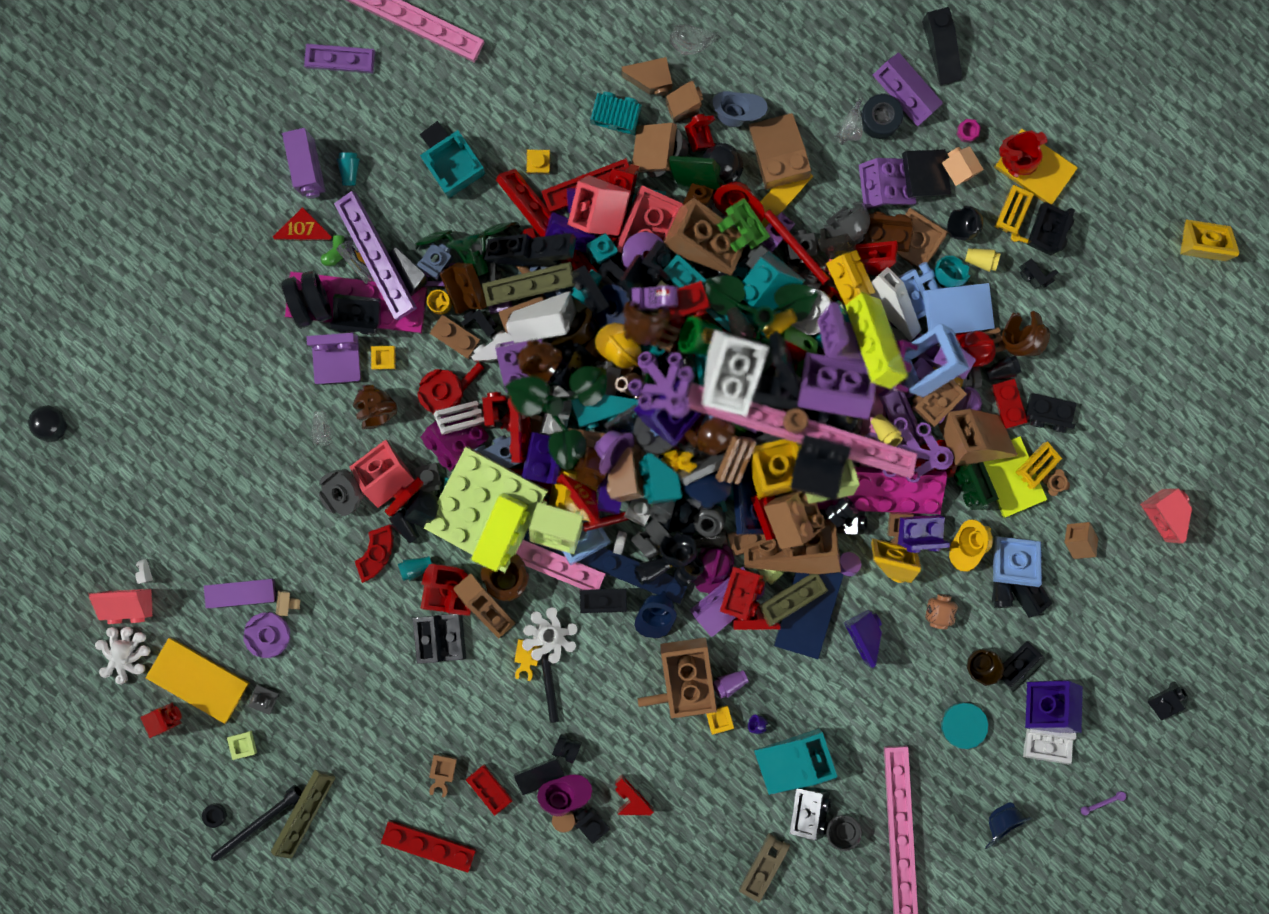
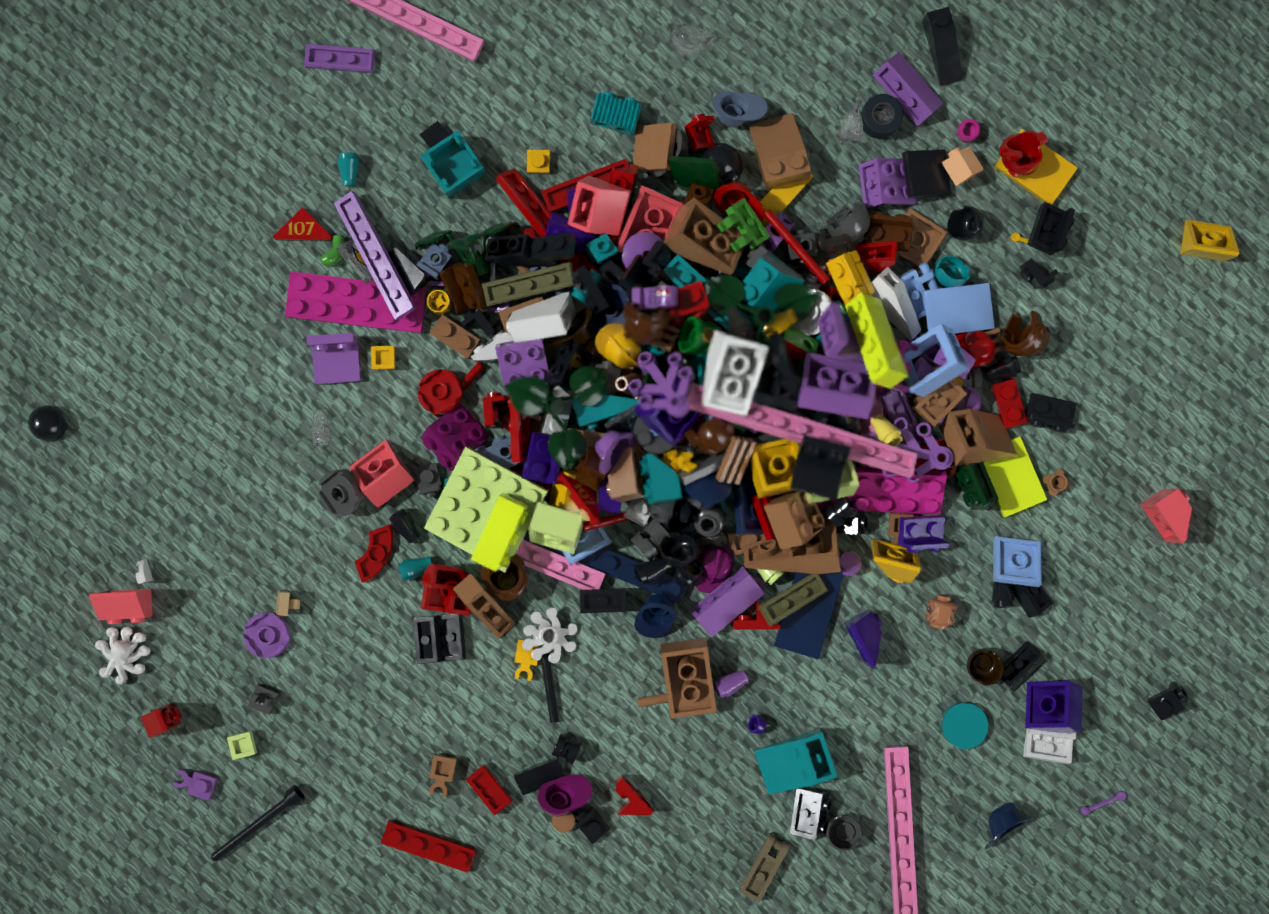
yellow tile [145,637,250,724] -> none
black tile [202,803,227,828] -> none
medium lavender tile [204,579,276,608] -> none
olive tile [271,770,336,859] -> none
black wheel [281,270,332,329] -> none
medium lavender brick [282,128,326,199] -> none
black bracket [330,294,381,335] -> none
reddish brown helmet [353,385,398,429] -> none
red plate [384,477,424,517] -> none
black brick [404,490,439,528] -> none
white tile [434,401,484,435] -> none
reddish brown helmet [517,339,562,383] -> none
white tile [613,531,627,555] -> none
medium nougat slope [622,57,672,96] -> none
medium nougat slope [666,81,703,123] -> none
yellow plate [706,705,734,735] -> none
red bracket [719,567,765,620] -> none
medium nougat tile [783,409,808,434] -> none
yellow piece [949,519,993,571] -> none
light yellow cone [965,248,1001,272] -> none
yellow tile [994,185,1034,236] -> none
yellow tile [1016,441,1062,489] -> none
medium nougat panel [1064,522,1098,559] -> none
none -> medium lavender plate [173,769,218,801]

